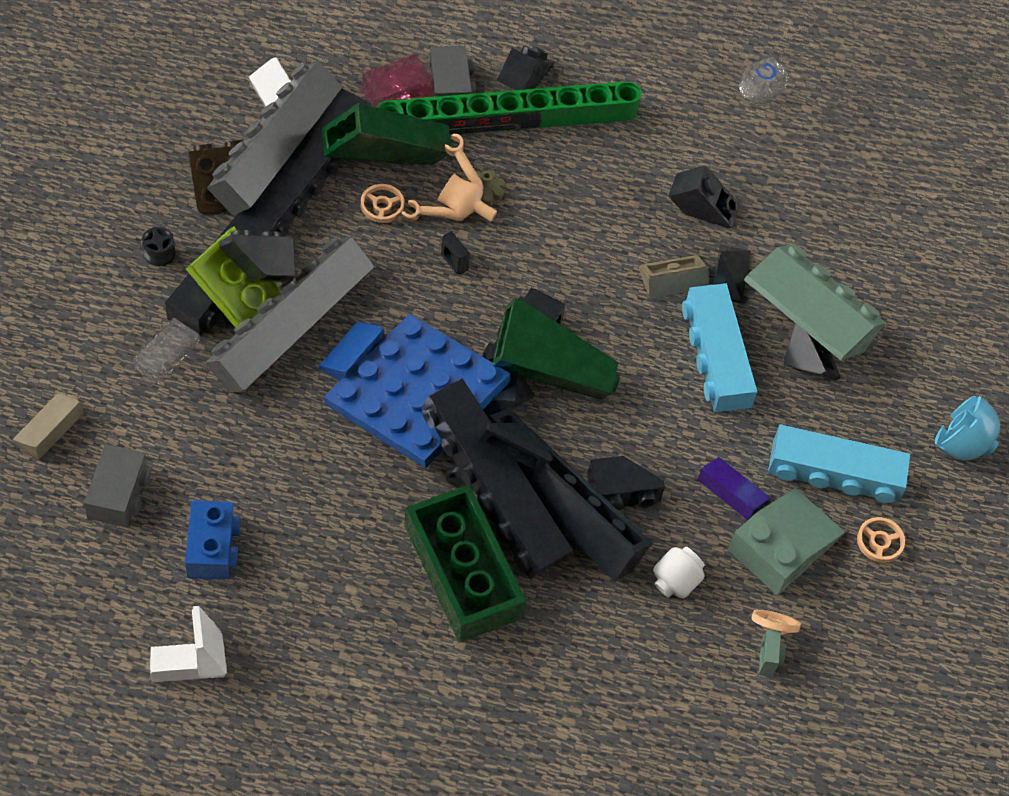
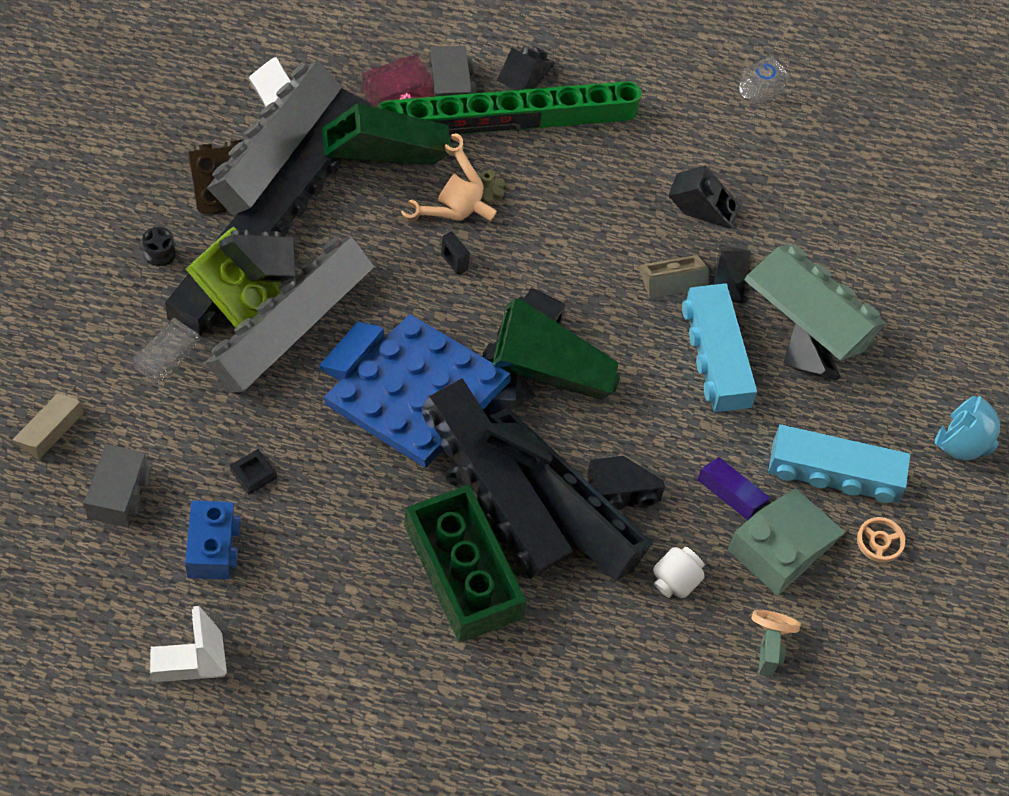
light nougat piece [361,184,404,223] -> none
none -> black tile [230,449,277,495]

